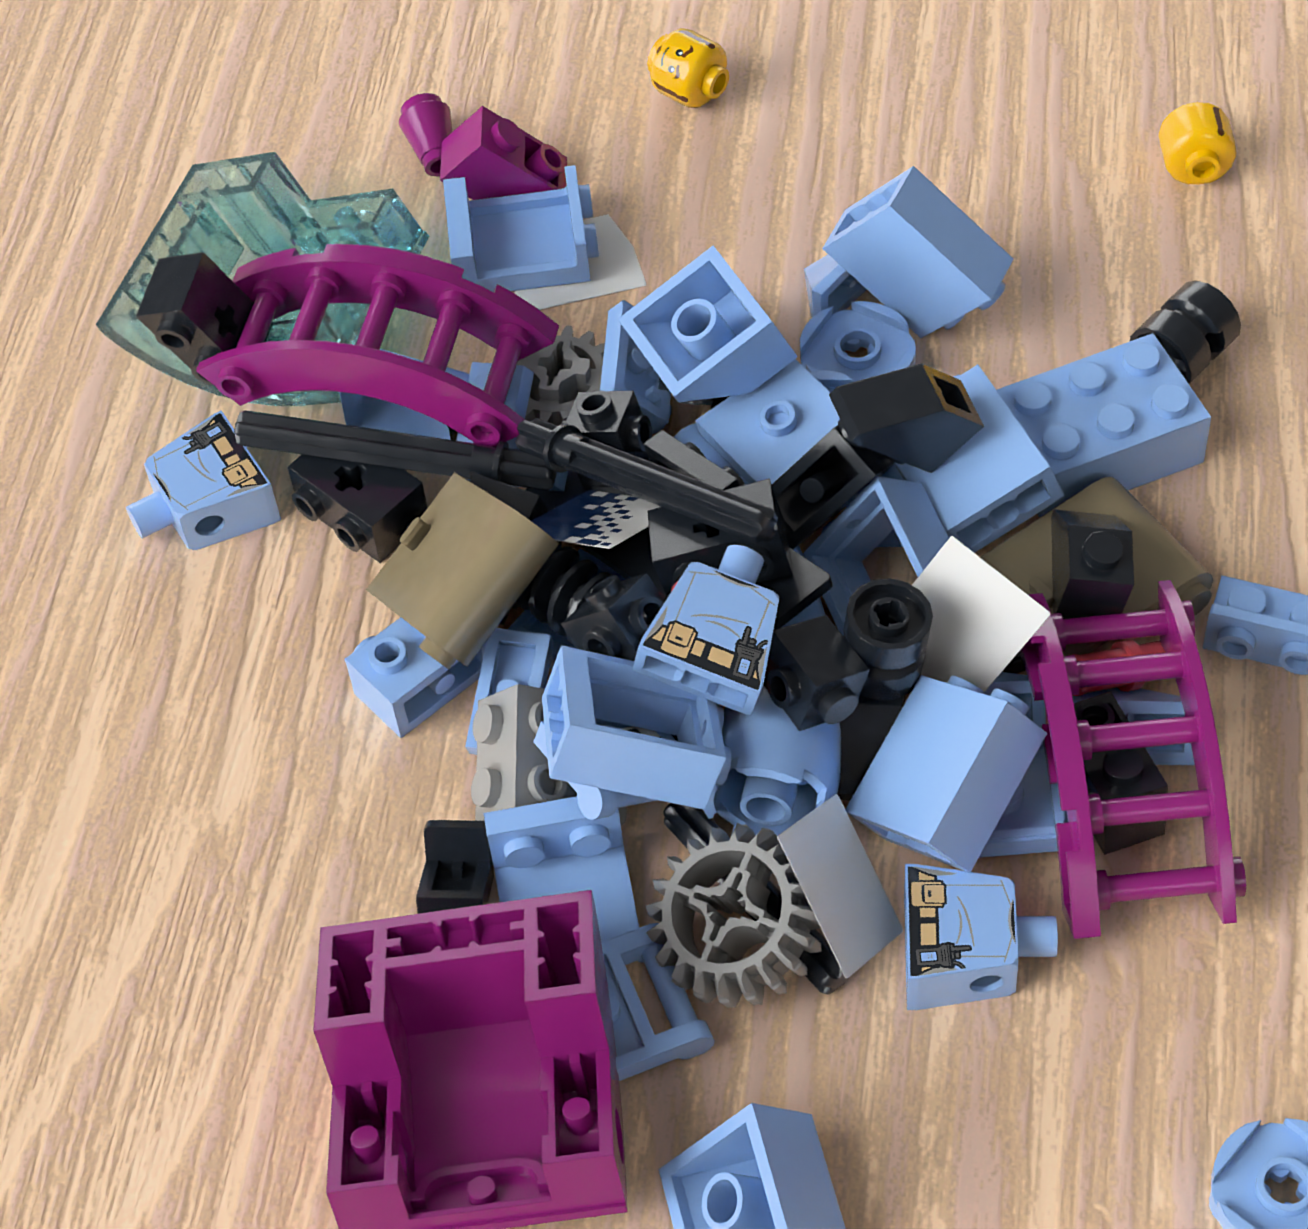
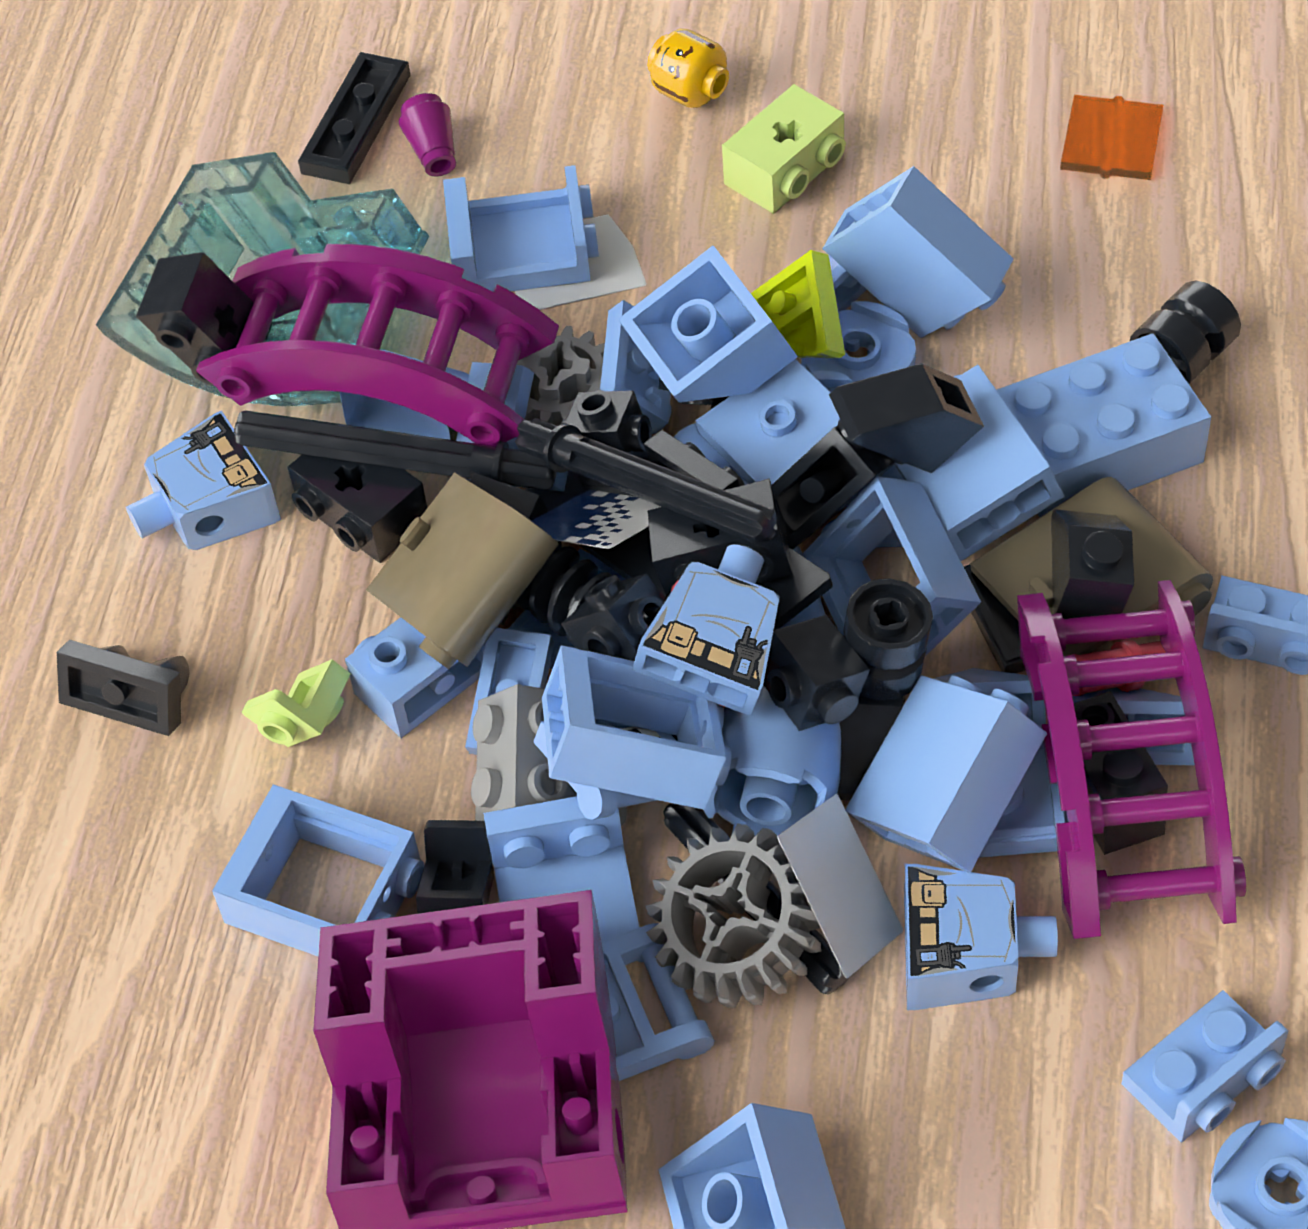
magenta slope [440,106,567,200] -> none
white sticker [912,536,1050,692] -> none
yellow head [1159,102,1237,184] -> none
none -> black tile [56,640,190,736]
none -> light blue window [212,784,424,956]
none -> yellowish green bracket [242,659,351,747]
none -> black tile [298,52,411,185]
none -> yellowish green brick [722,84,846,214]
none -> neon yellow wing [751,250,845,358]
none -> clear orange piece [1060,94,1164,180]
none -> light blue bracket [1121,990,1289,1143]

